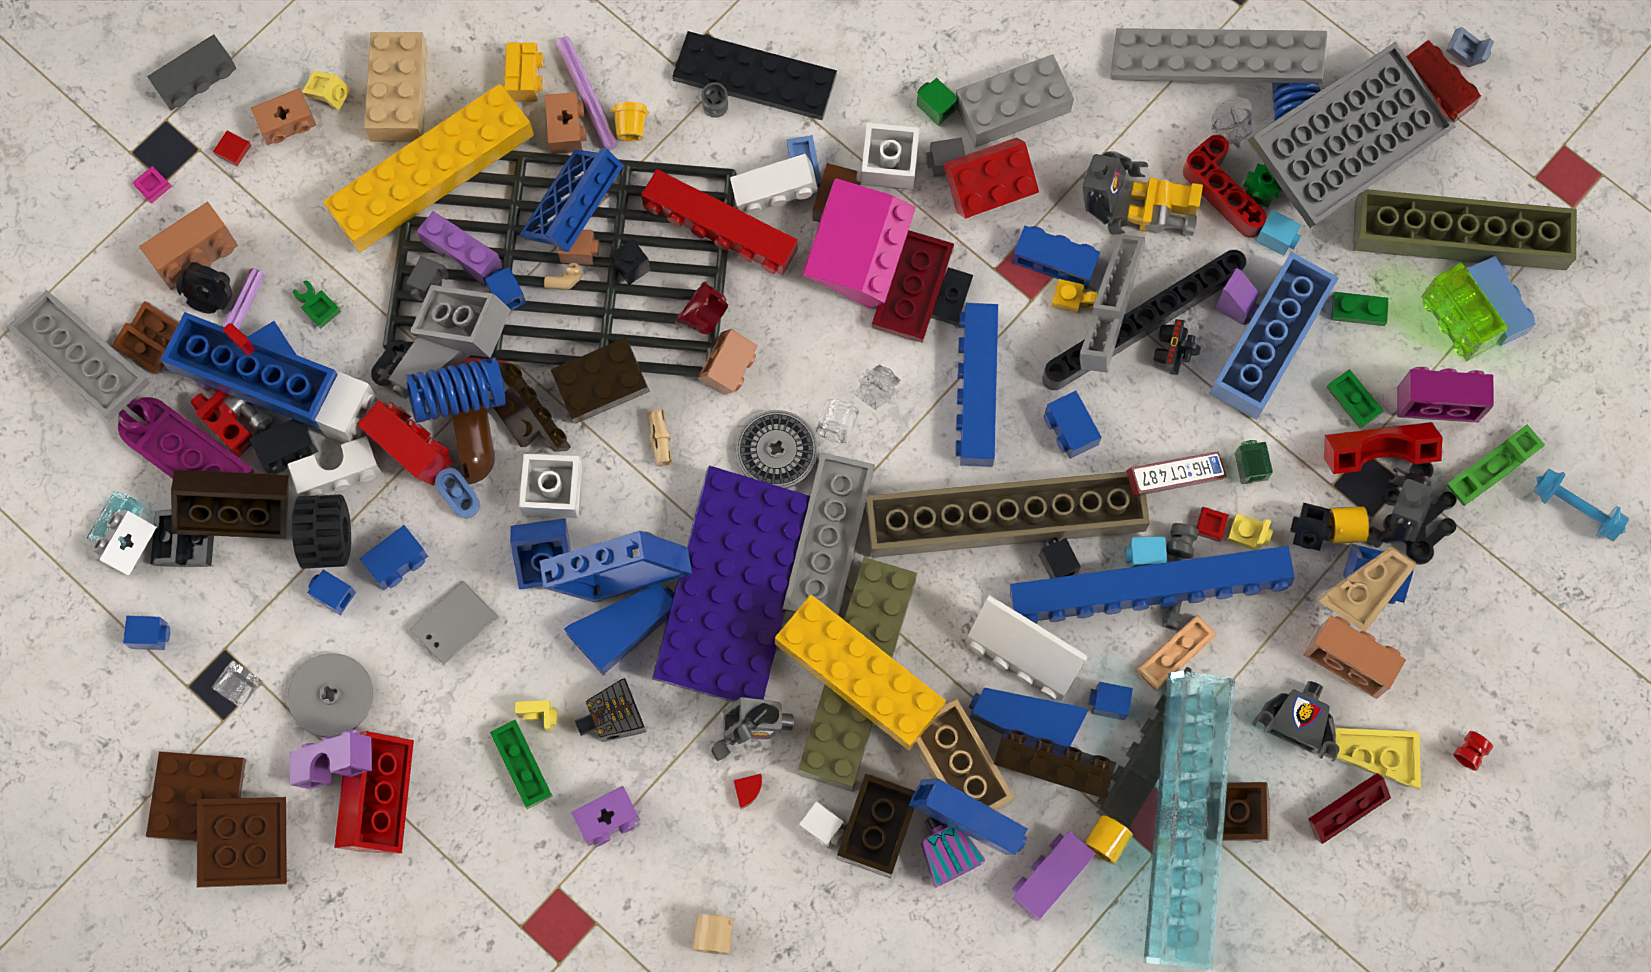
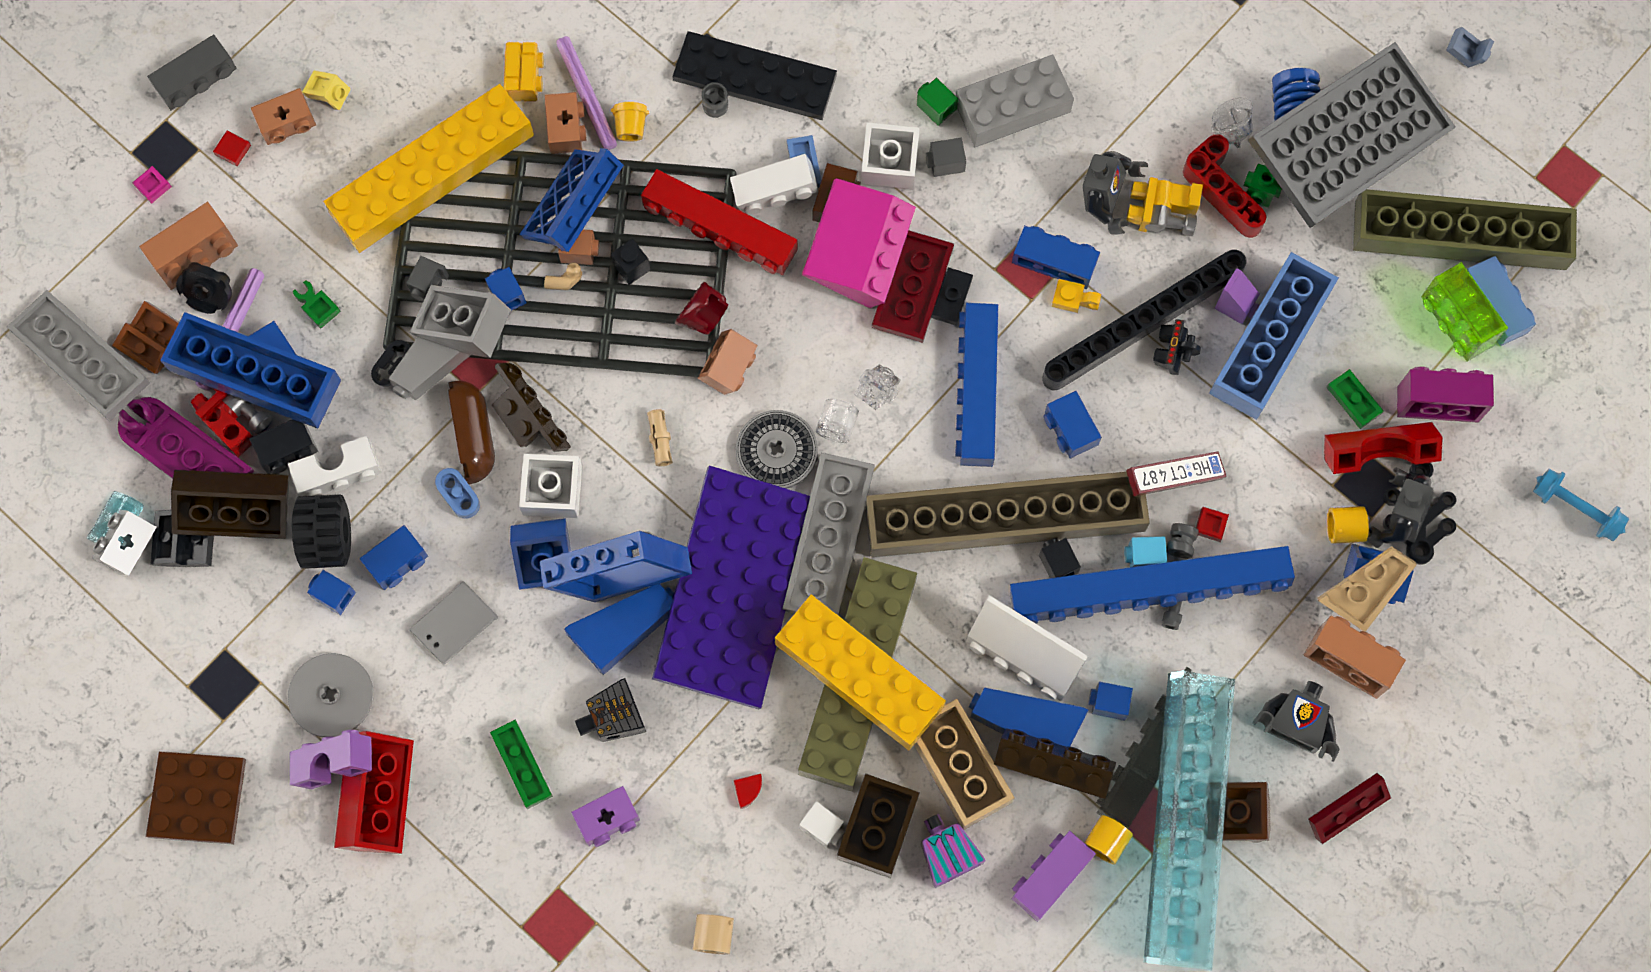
blue brick [123,616,170,650] -> none
reddish brown plate [196,797,287,888] -> none
clear piece [211,660,262,709] -> none
red tile [222,323,255,357] -> none
white brick [315,372,378,444] -> none
red brick [357,400,454,486] -> none
tan brick [365,32,428,142] -> none
blue piece [406,357,505,423] -> none
medium lavender arch [417,211,502,286] -> none
light yellow bracket [515,700,558,732] -> none
dark brown brick [551,337,650,424] -> none
dark grey torso [711,697,794,761] -> none
blue slope [908,779,1028,855] -> none
red brick [943,137,1039,219] -> none
light grey slope [1080,234,1145,373] -> none
light grey plate [1110,28,1328,84] -> none
light nougat tile [1136,614,1217,691] -> none
light yellow bracket [1227,513,1273,550] -> none
clear green brick [1234,440,1273,485] -> none
medium azure brick [1256,210,1301,256] -> none
black brick [1290,502,1332,551] -> none
green plate [1331,292,1389,326] -> none
light yellow wing [1335,728,1421,790] -> none
clear red brick [1406,40,1481,123] -> none
bright green slope [1446,424,1545,506] -> none
red wheel [1453,731,1493,771] -> none

